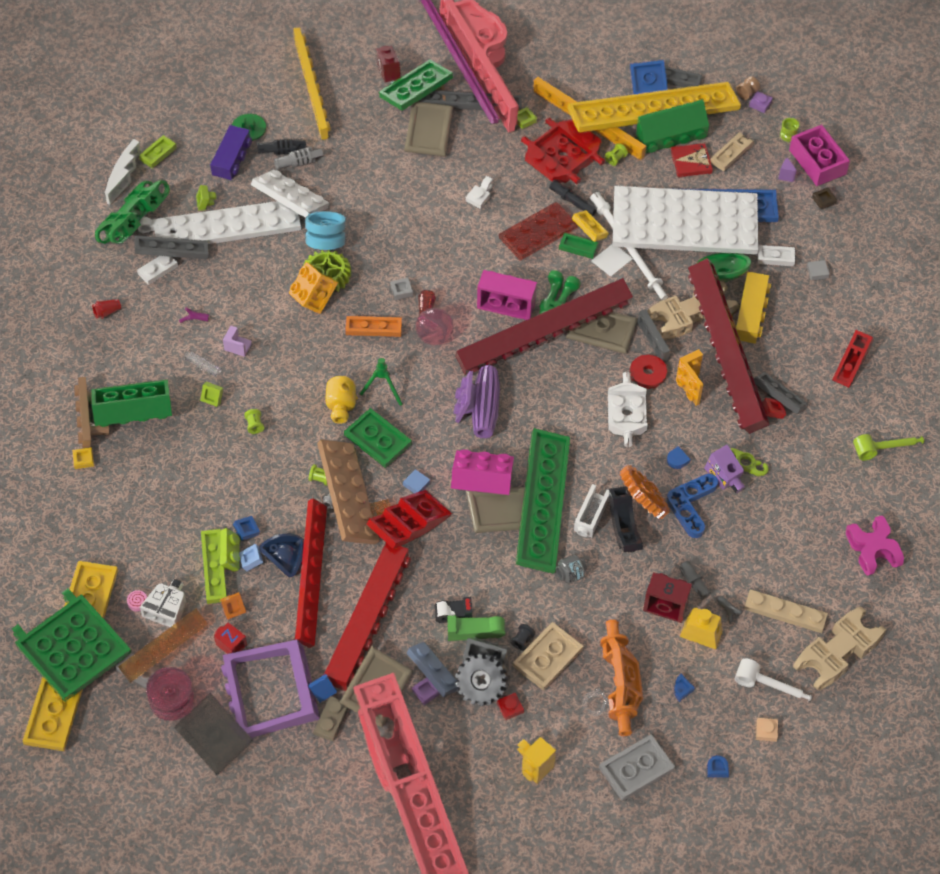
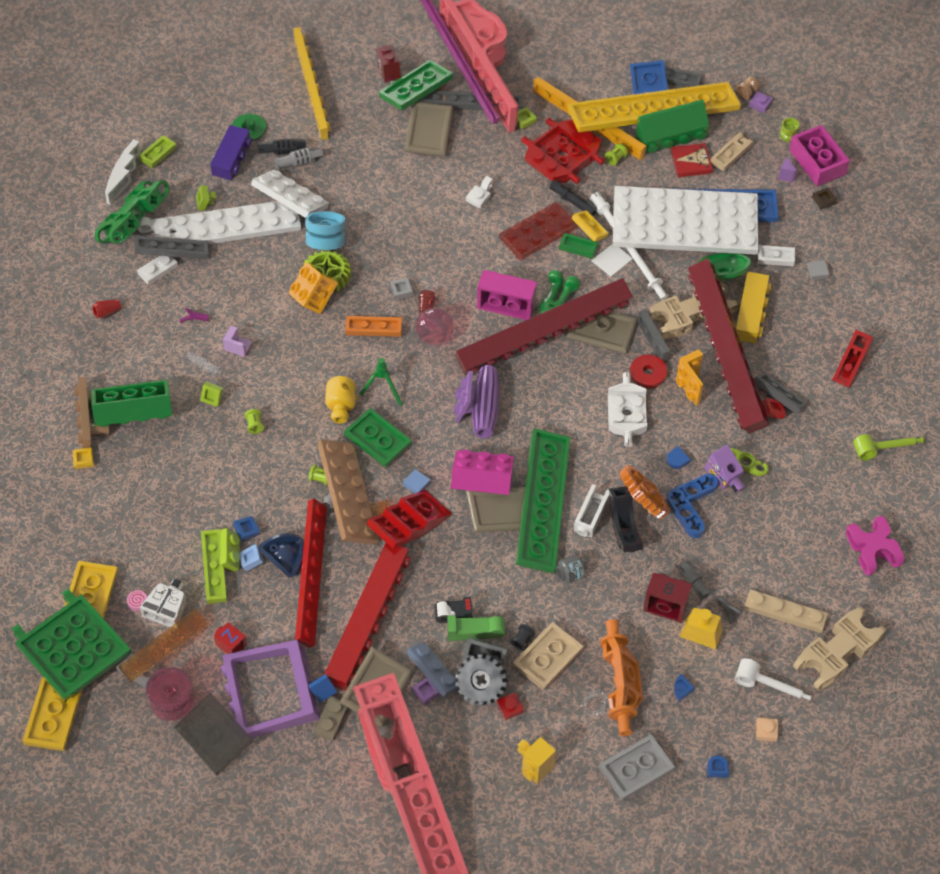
orange plate [220,592,246,620] -> none

